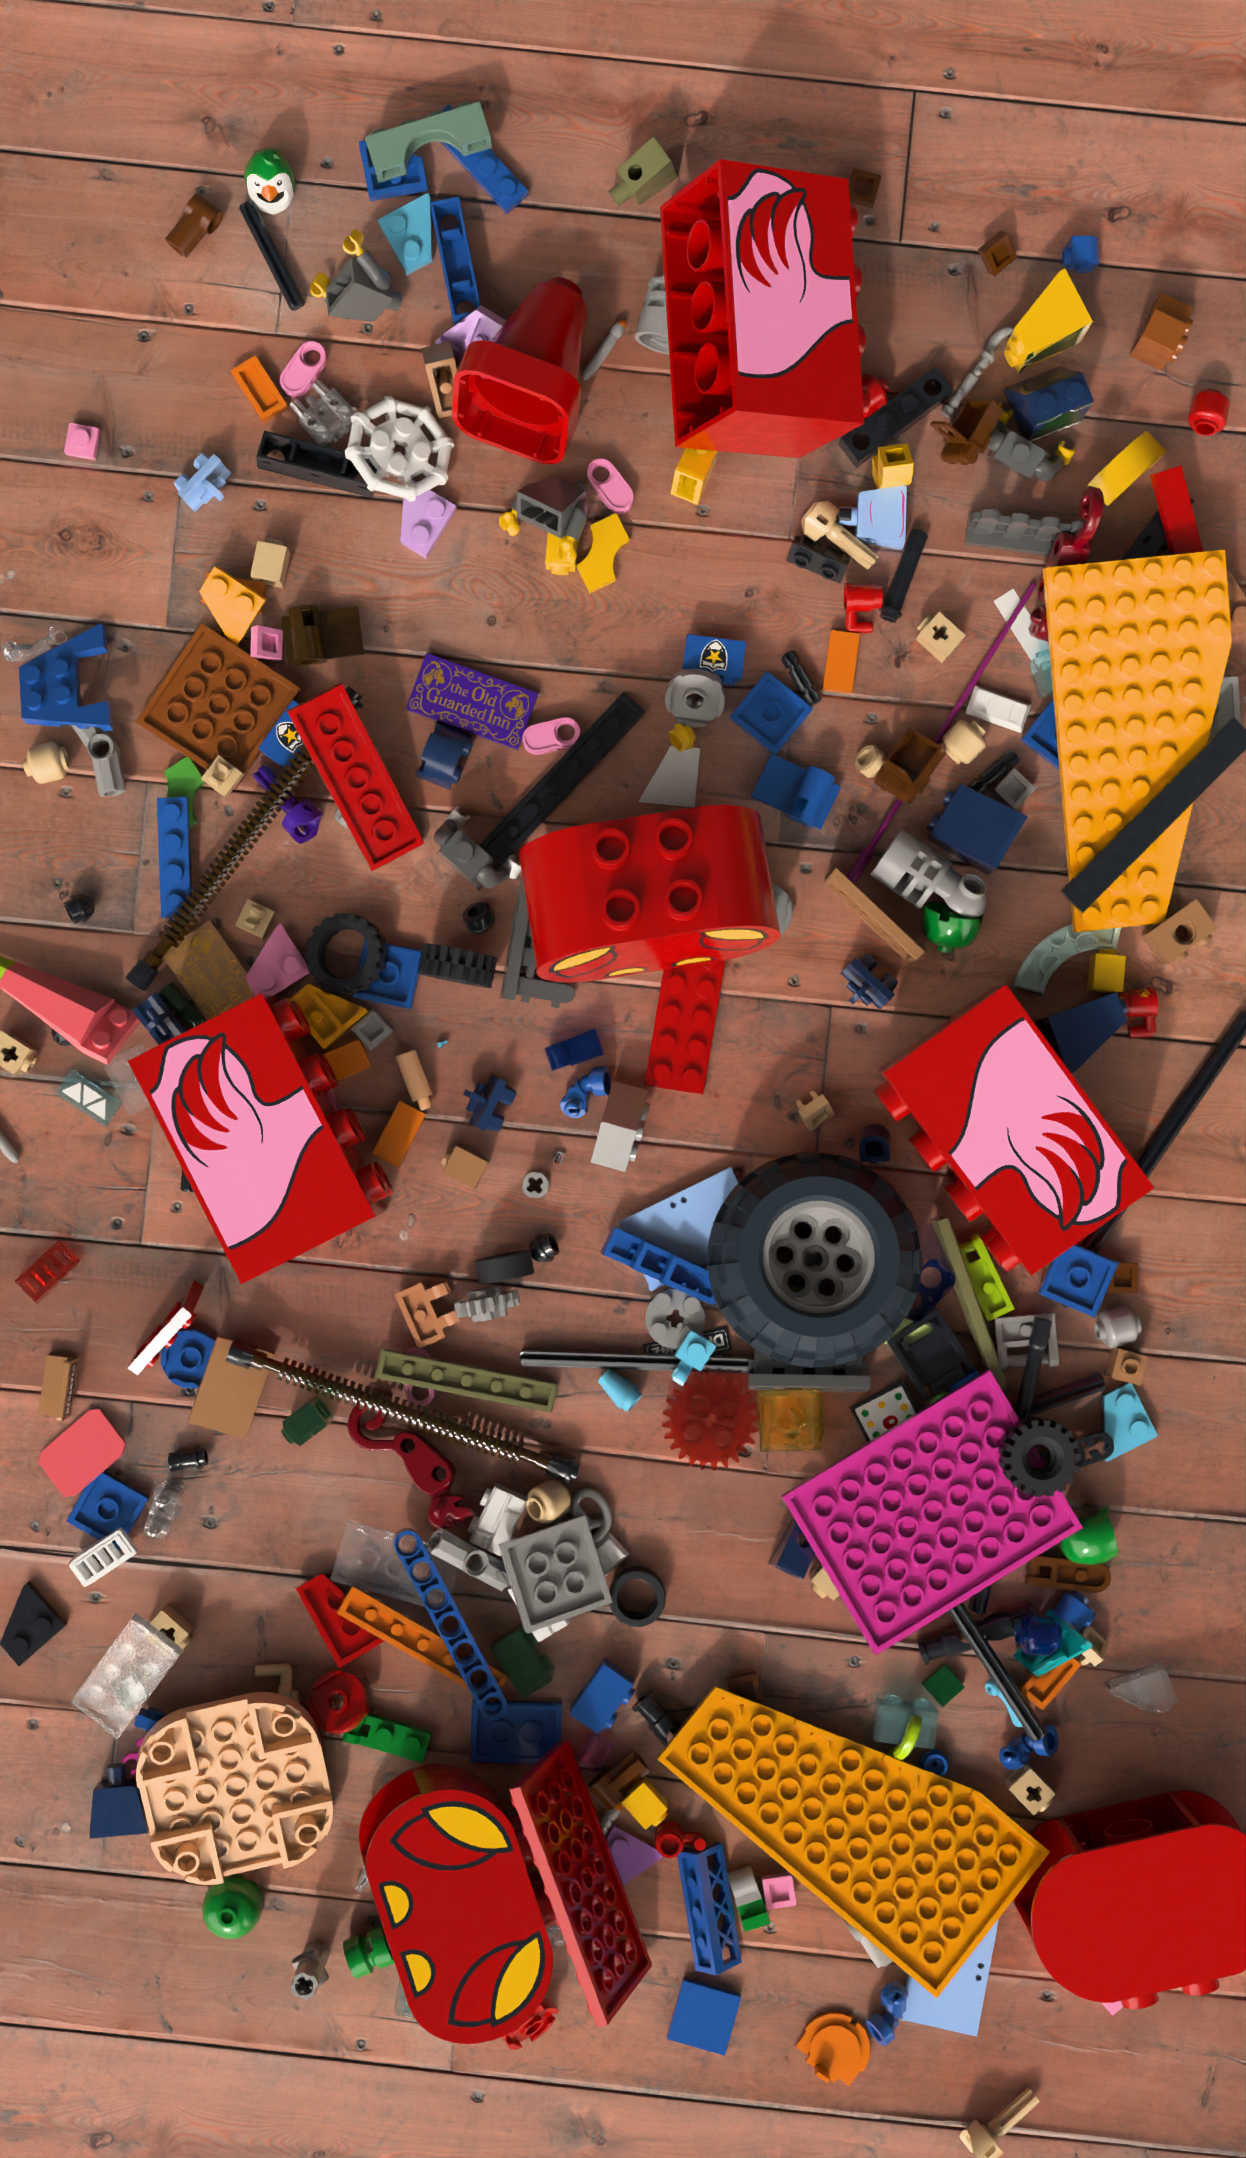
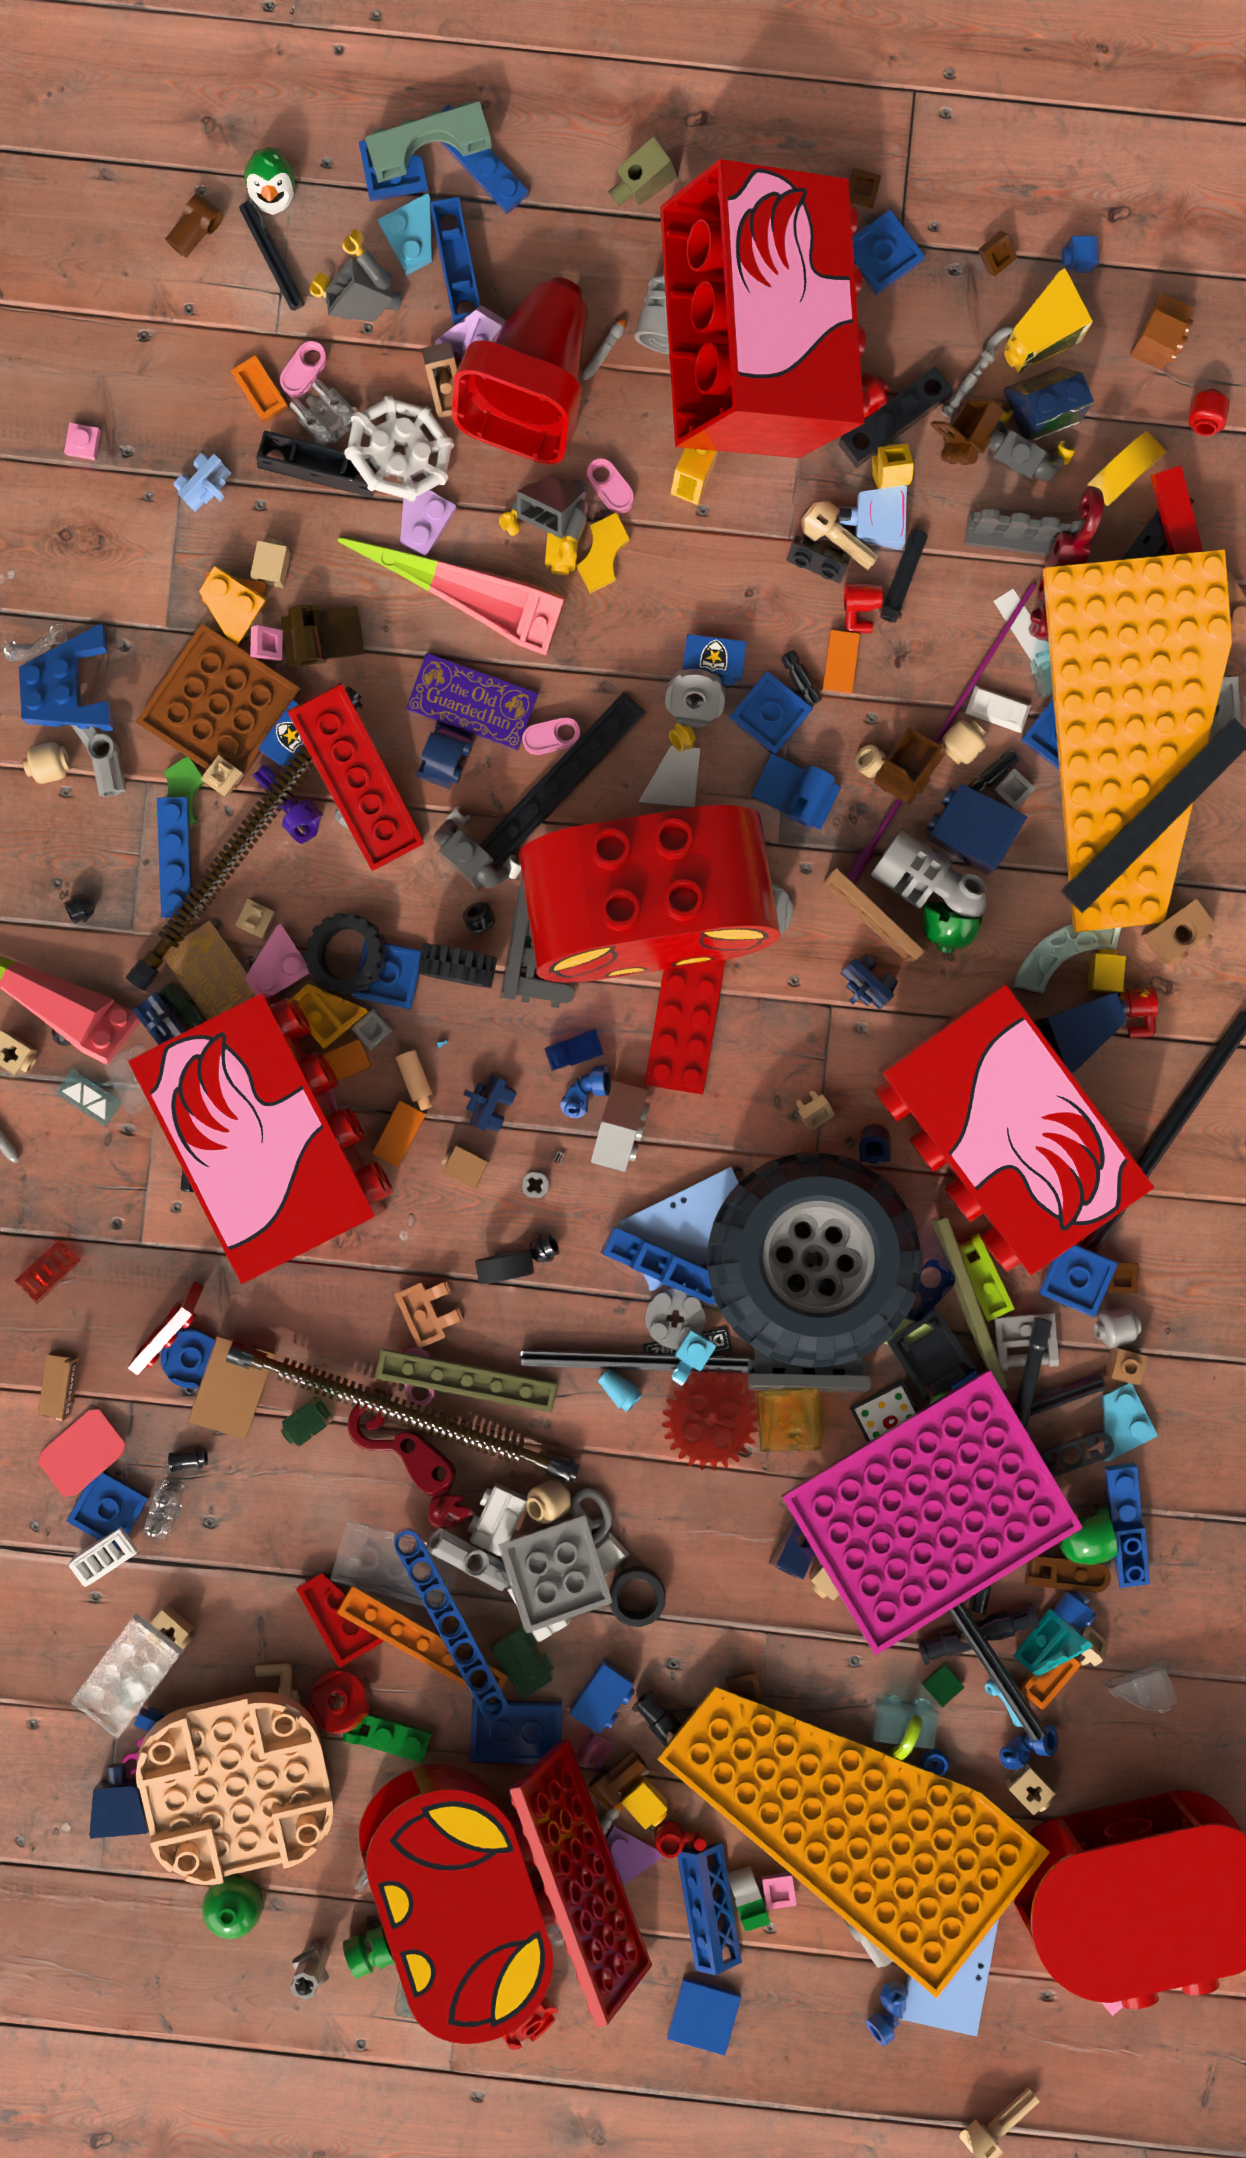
black wing [0,1581,67,1666] -> none
light grey gear [454,1285,521,1322] -> none
orange piece [795,2011,870,2086] -> none
tan brick [916,611,966,663] -> none
black tyre [998,1417,1081,1497] -> none
clear blue head [1015,1615,1062,1656] -> none
none -> coral plate [337,537,566,655]
none -> blue tile [852,210,925,296]
none -> blue slope [1104,1463,1150,1588]

